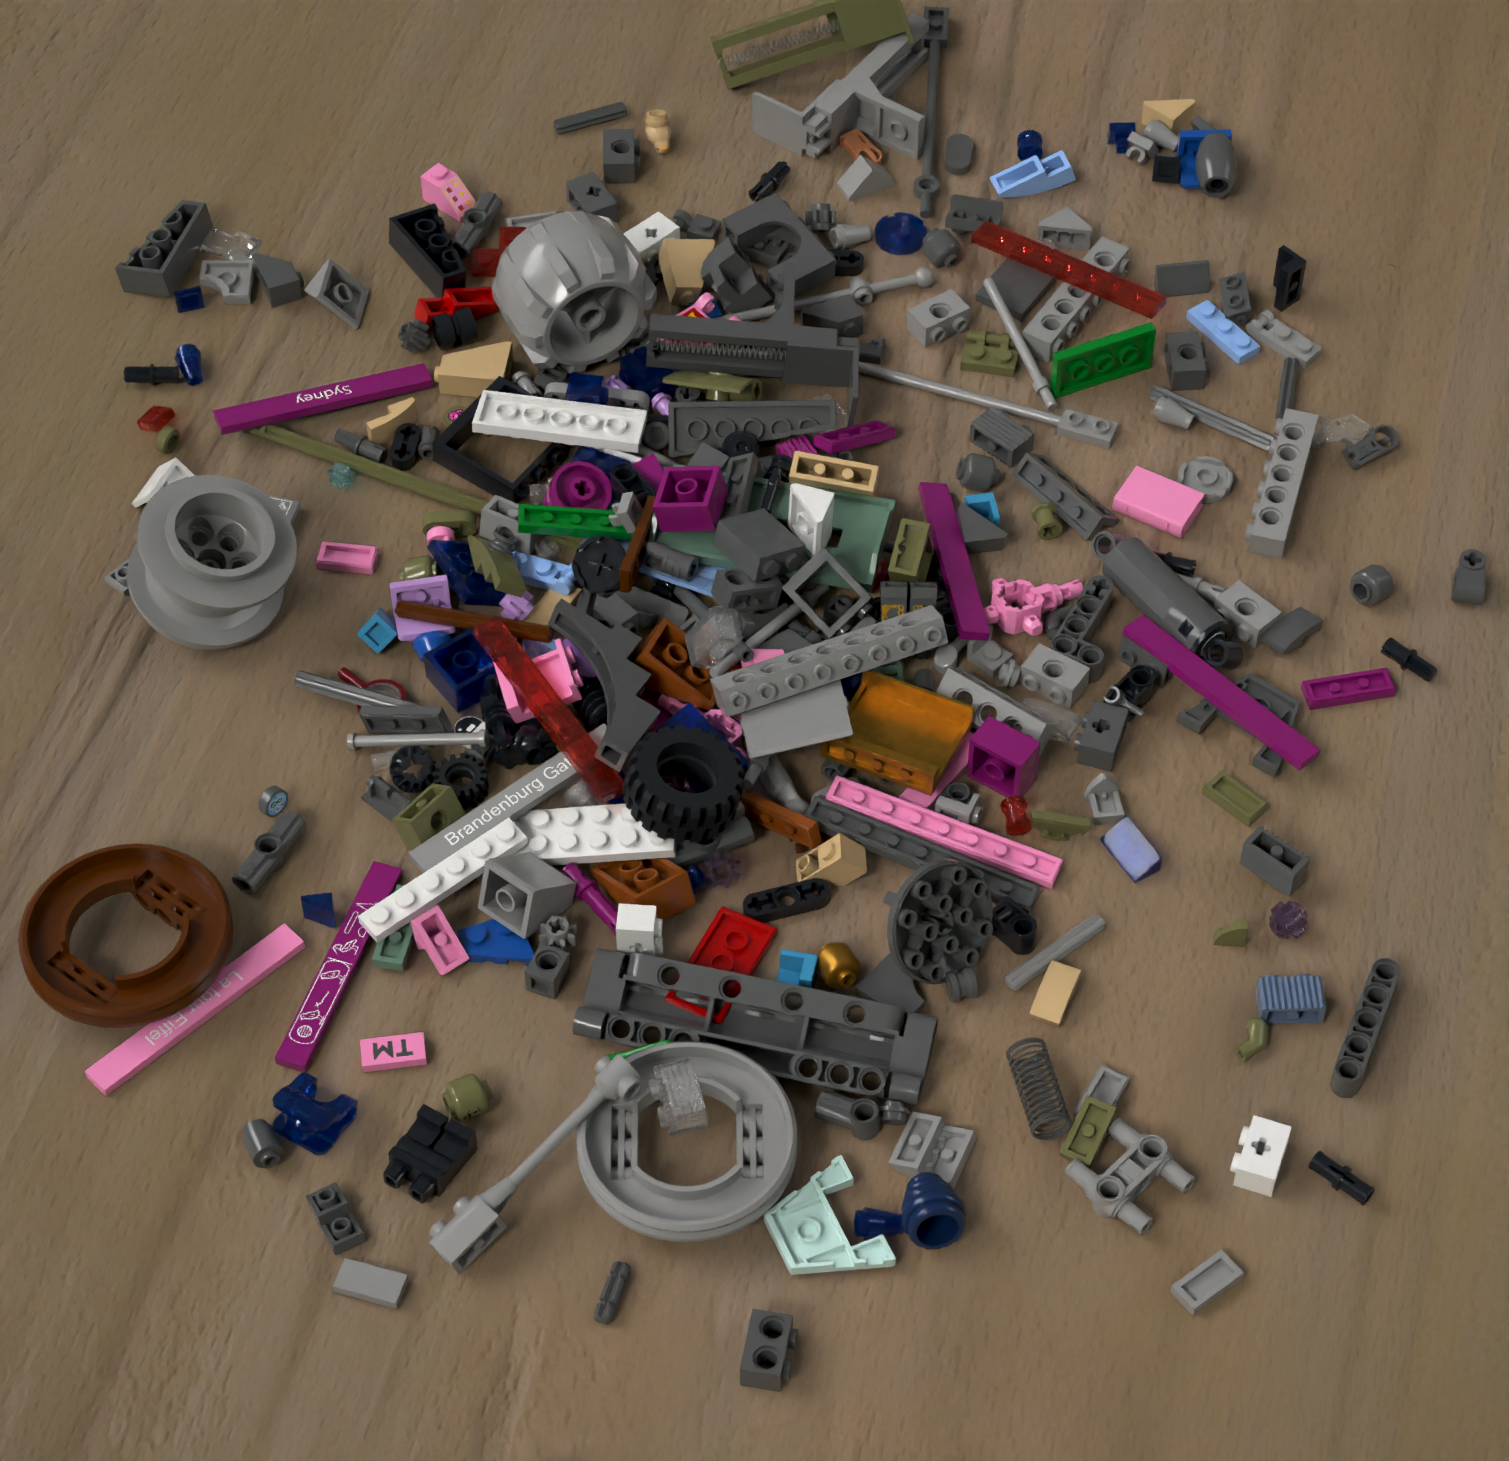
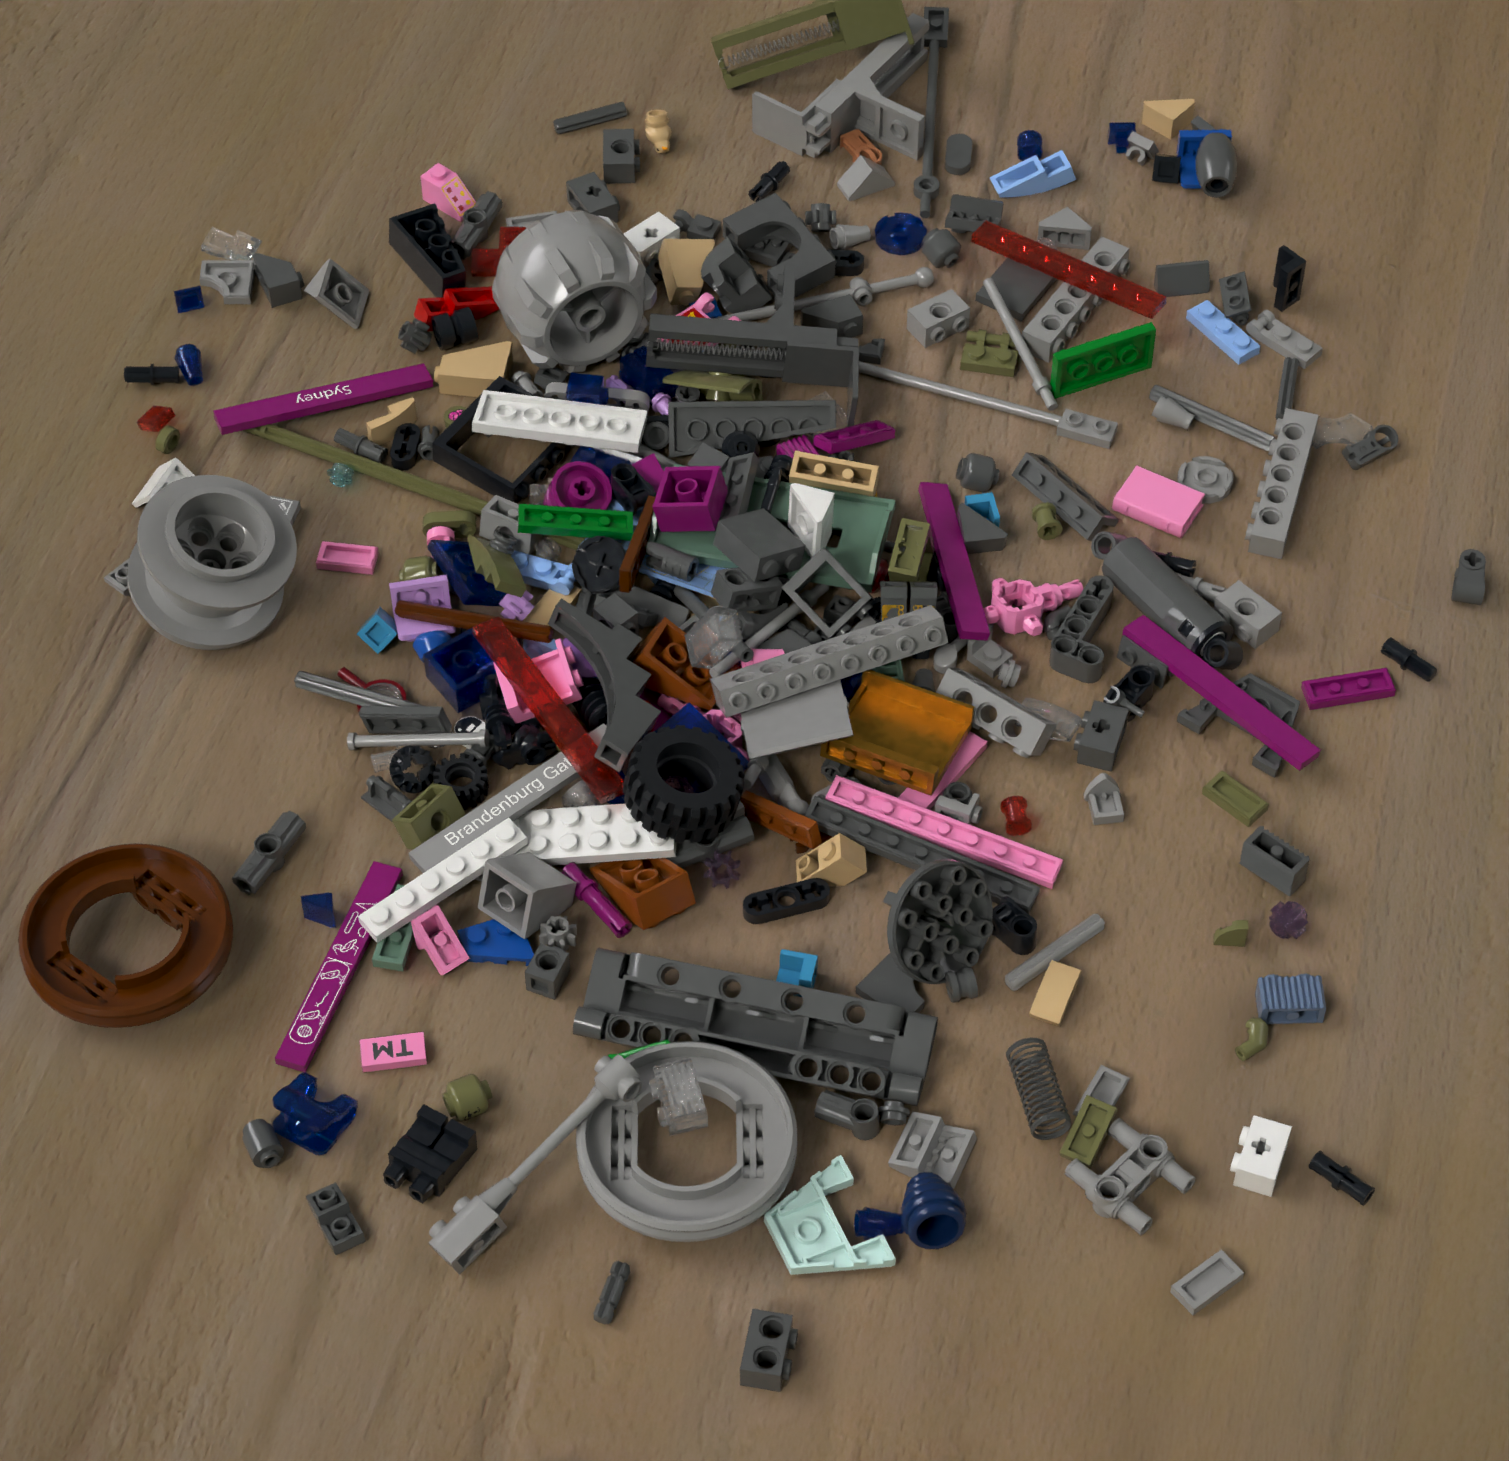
bright pink tile [85,923,305,1096] -> none
dark grey wedge [115,200,214,298] -> none
tile [259,786,288,817] -> none
light grey tile [333,1258,409,1309] -> none
light grey tile [608,492,643,533] -> none
white brick [616,903,663,956] -> none
red tile [665,906,777,1026] -> none
clear blue bush [684,863,708,894] -> none
pearl gold head [817,942,861,989] -> none
magenta brick [967,716,1040,803] -> none
dark grey brick [970,406,1034,468] -> none
light grey brick [1020,643,1090,709] -> none
olive tile [1031,809,1091,841] -> none
clear blue slope [1100,816,1162,883] -> none
light grey cone [1142,119,1178,152] -> none
dark grey brick [1163,331,1210,391] -> none
dark grey slope [1261,607,1323,655] -> none
dark grey beam [1330,958,1400,1098] -> none
dark grey head [1350,565,1393,606] -> none

